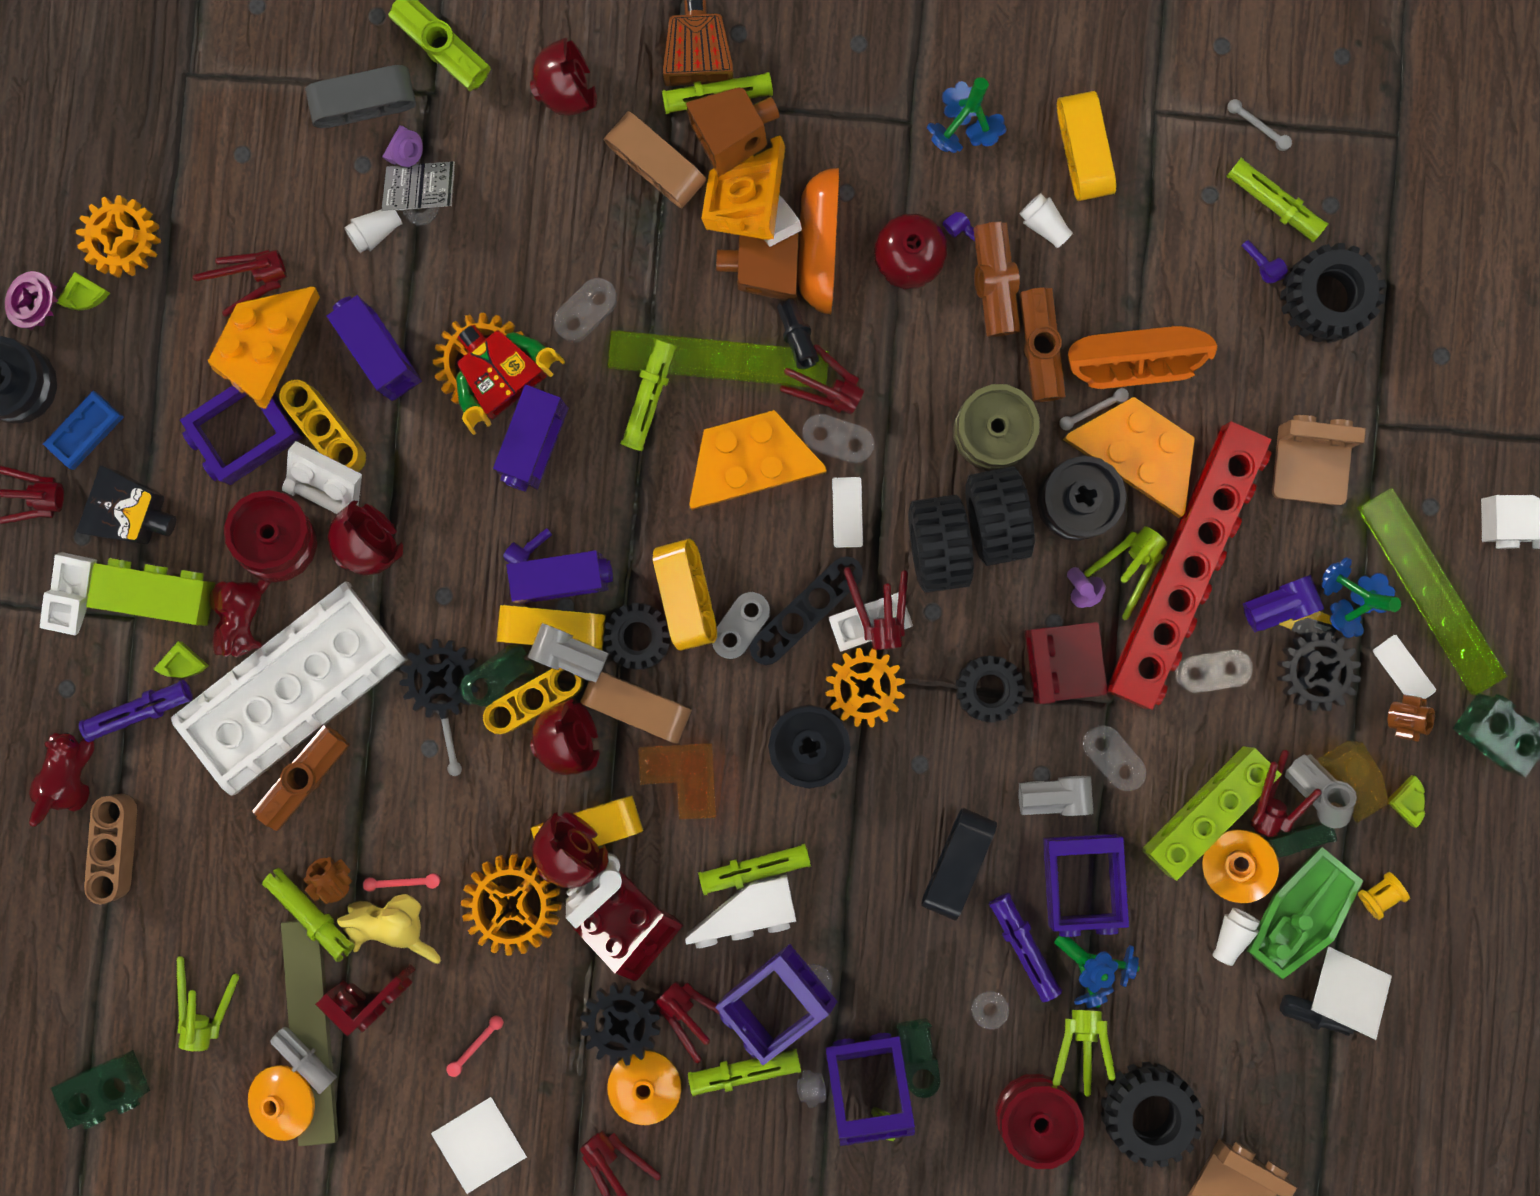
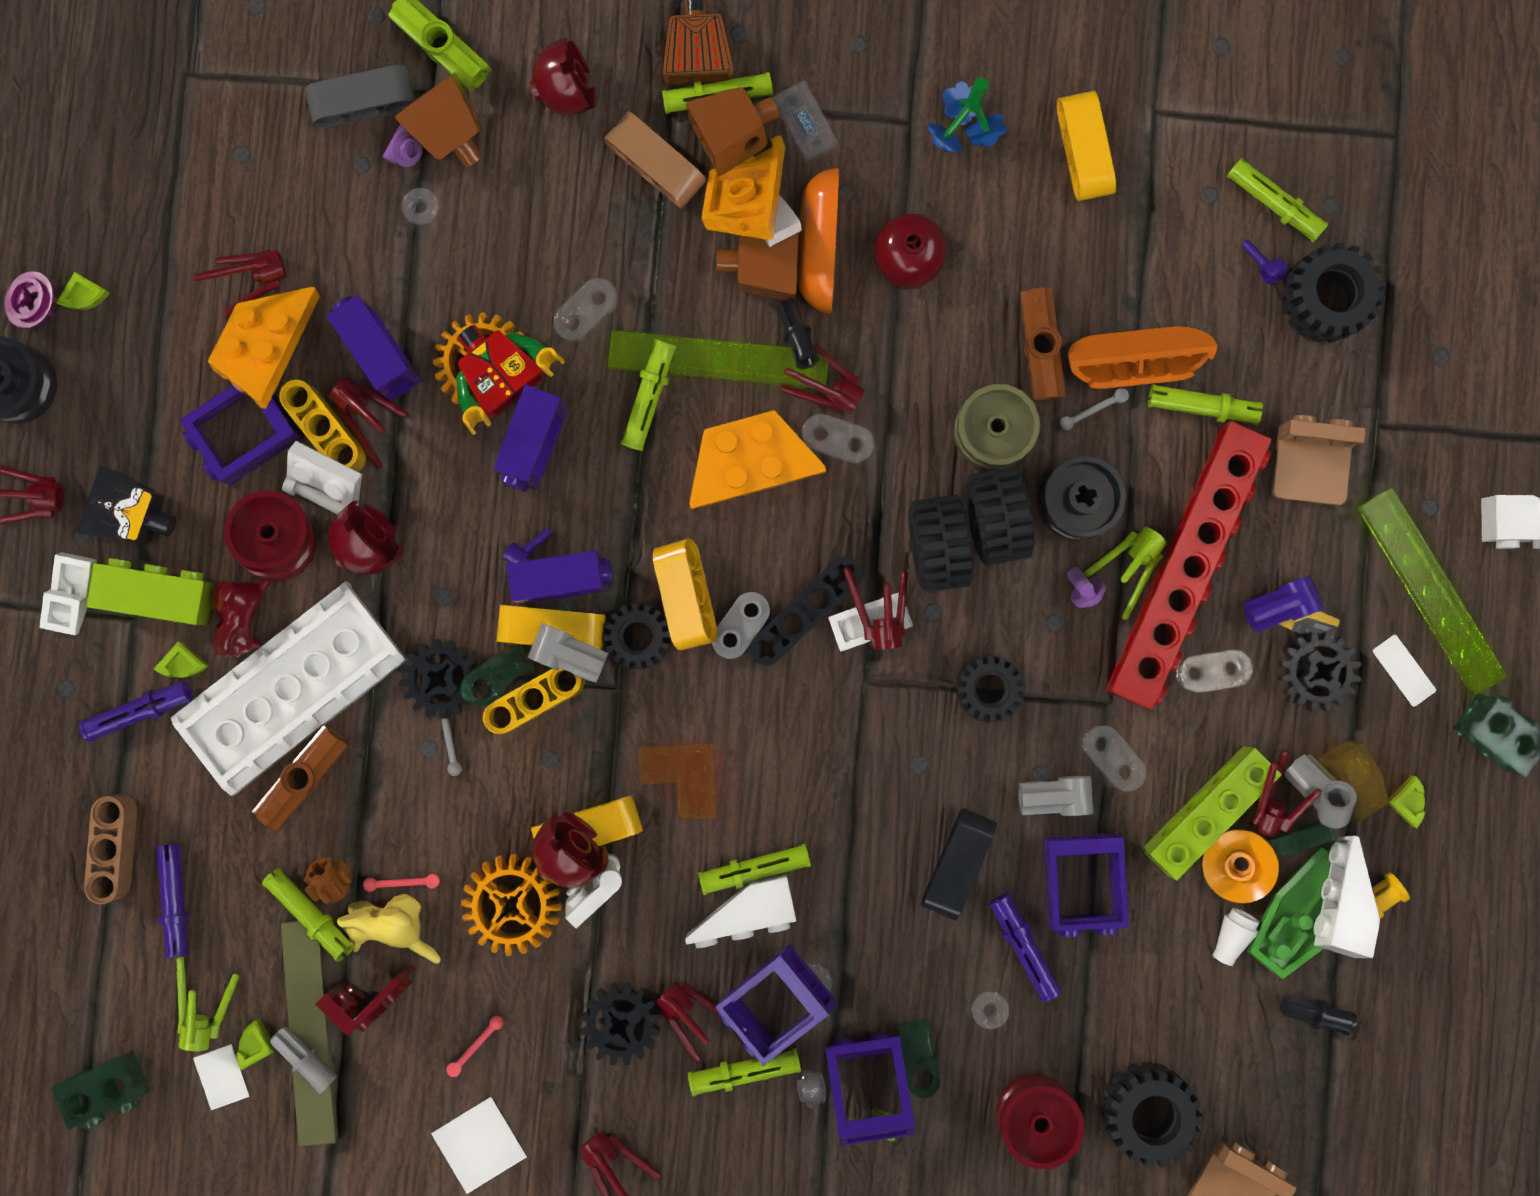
dark red animal [29,733,94,827] -> none
blue plate [43,391,124,470] -> none
light orange gear [76,195,161,278] -> none
light orange dish [248,1065,315,1141] -> none
white cone [344,209,402,253] -> none
light grey sticker [381,161,455,211] -> none
dark red cylinder [530,699,600,775] -> none
dark red bracket [572,871,684,982] -> none
medium nougat beam [580,671,692,744] -> none
light orange dish [607,1050,681,1125] -> none
black wheel [768,705,851,789] -> none
light orange gear [825,648,905,727] -> none
white sticker [832,477,863,548] -> none
dark purple hand [943,212,975,241] -> none
dark orange piece [973,221,1020,337] -> none
white cone [1019,193,1073,248] -> none
dark red bracket [1025,622,1107,704] -> none
lime plant [1053,1010,1116,1097] -> none
blue plant [1054,936,1140,1008] -> none
light orange wing [1063,397,1195,518] -> none
light grey hinge [1227,99,1292,151] -> none
white sticker [1311,946,1392,1040] -> none
blue plant [1322,557,1401,638] -> none
dark orange gear [1388,694,1435,742] -> none
none -> dark purple pin [155,843,190,958]
none -> white sticker [193,1044,250,1110]
none -> lime tile [237,1017,277,1070]
none -> dark red plant [329,377,408,469]
none -> dark orange torso [395,72,483,168]
none -> clear tile [772,80,838,163]
none -> lime pin [1148,384,1263,426]
none -> white slope [1314,836,1380,958]

